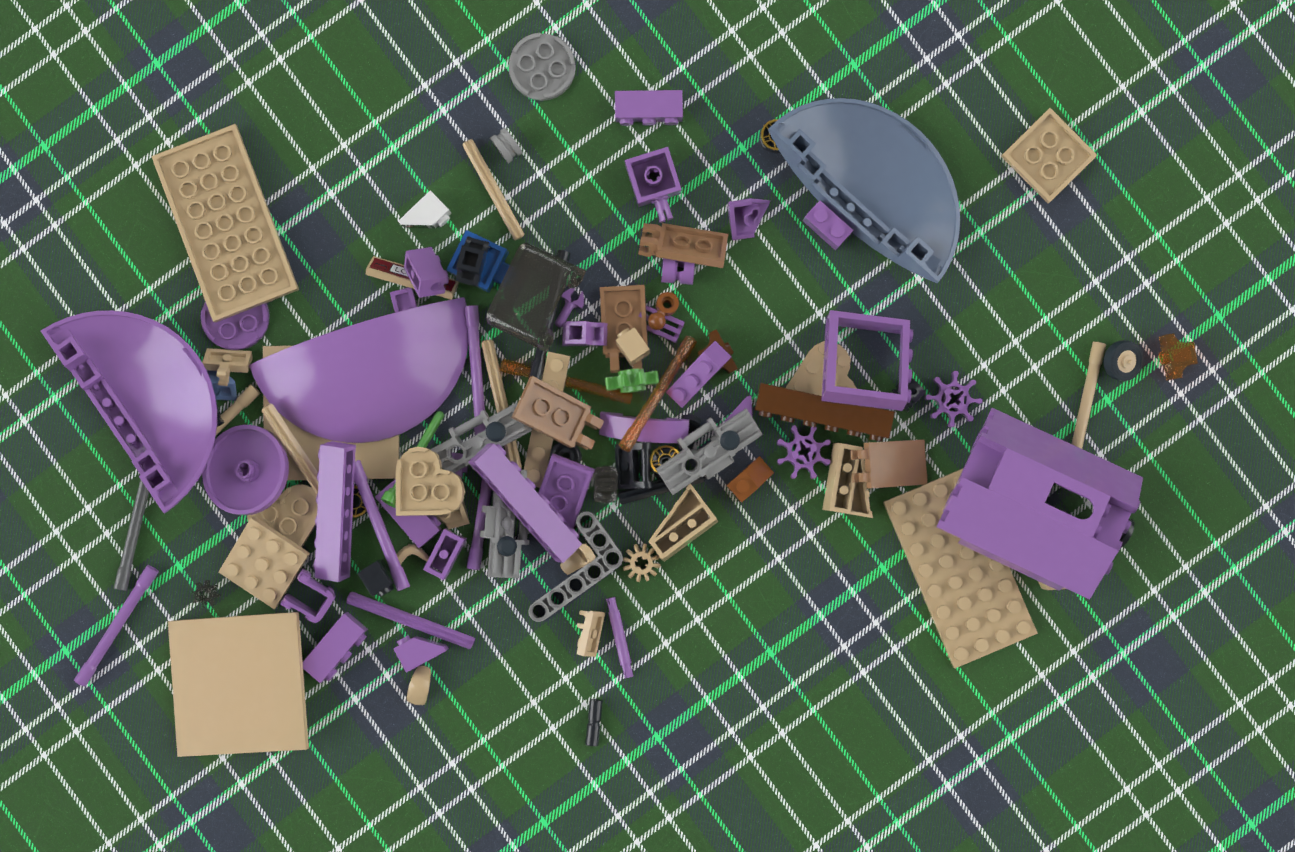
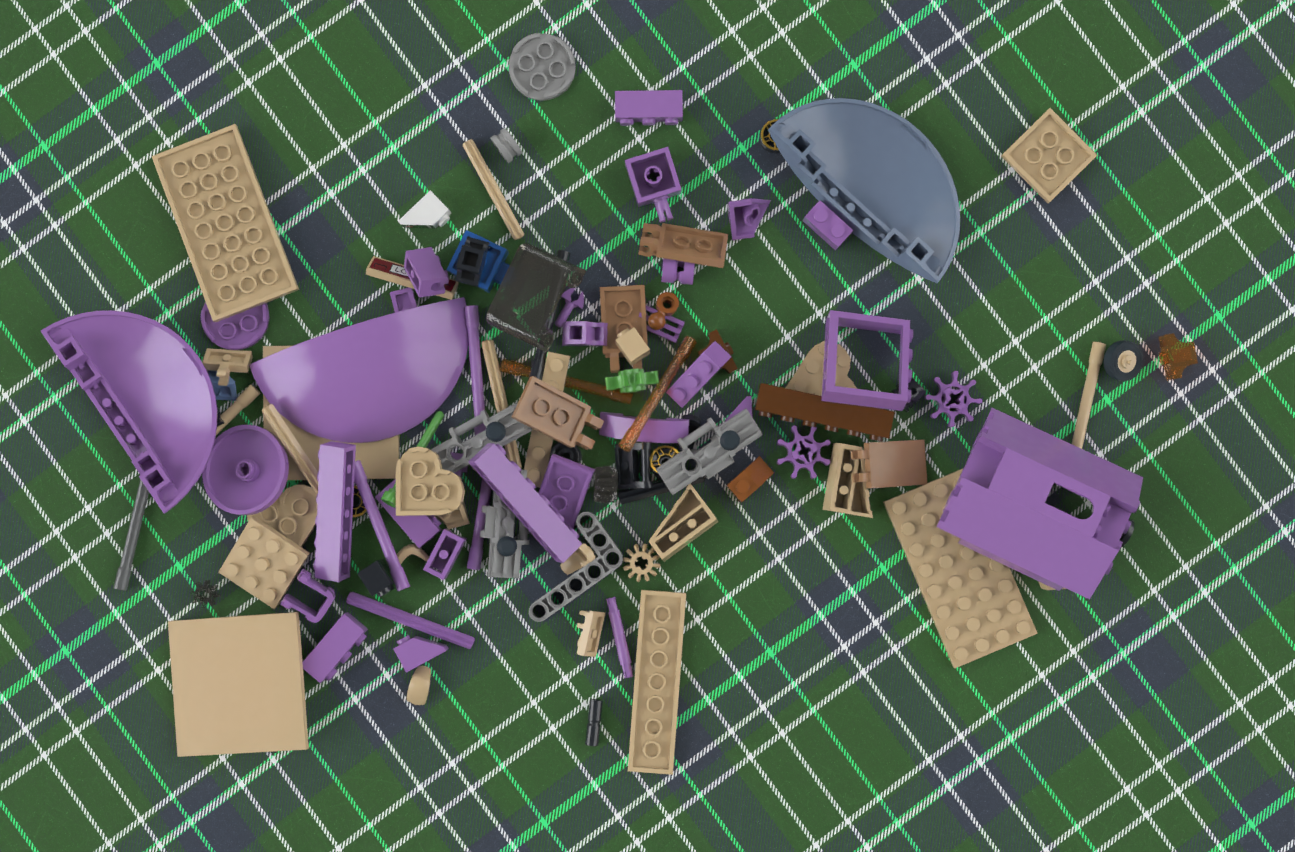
medium lavender piece [74,565,159,687] -> none
none -> tan plate [628,590,686,775]

